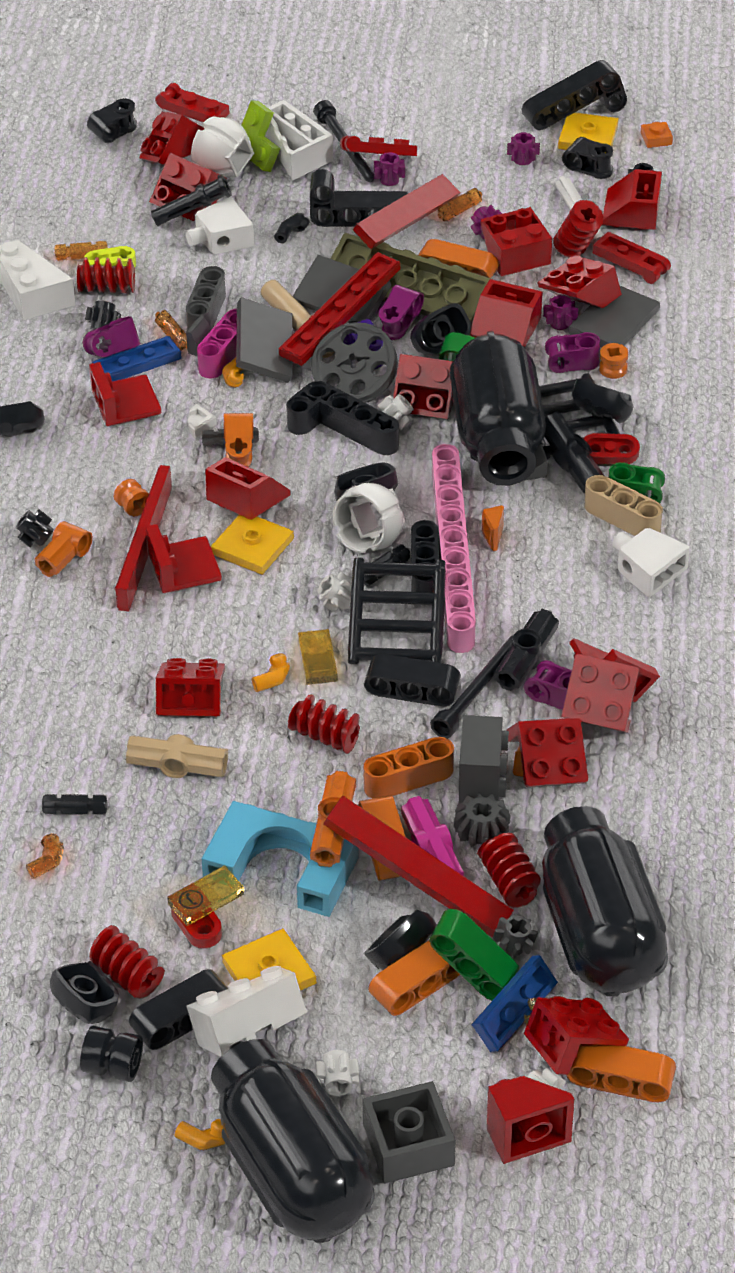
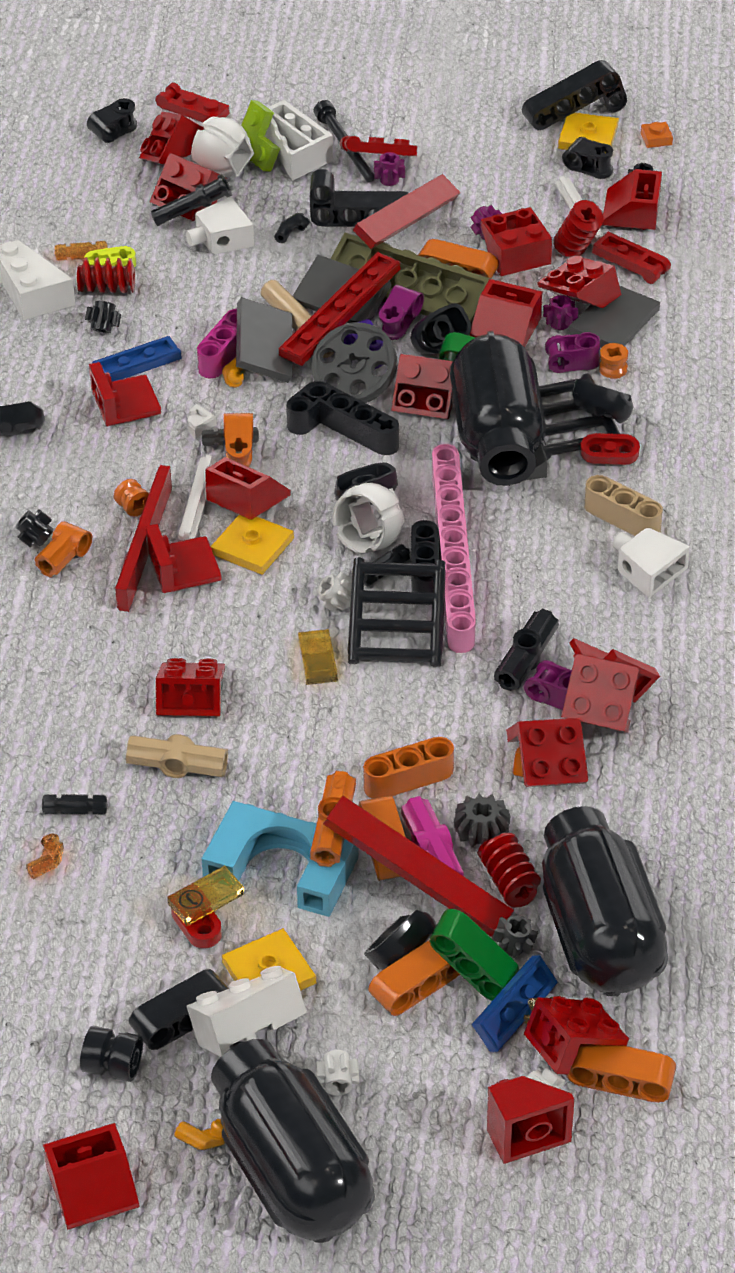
black piece [50,961,119,1024] -> none
magenta piece [82,316,141,357] -> none
red piece [89,925,165,999] -> none
clear orange axle [155,310,187,351] -> none
dark grey beam [186,266,226,330] -> none
dark grey slope [186,316,212,357] -> none
light orange arm [251,653,290,692] -> none
red piece [288,694,360,754] -> none
dark grey brick [362,1081,456,1184] -> none
black beam [364,654,461,707] -> none
white gear [378,394,414,430] -> none
black piece [430,635,514,739] -> none
clear orange axle [438,188,483,222] -> none
dark grey brick [458,715,509,804] -> none
orange slope [482,505,504,551] -> none
magenta gear [507,132,540,165] -> none
black piece [545,412,605,493] -> none
green piece [608,463,665,503] -> none
none -> red slope [43,1123,140,1230]
none -> white axle [178,455,216,541]

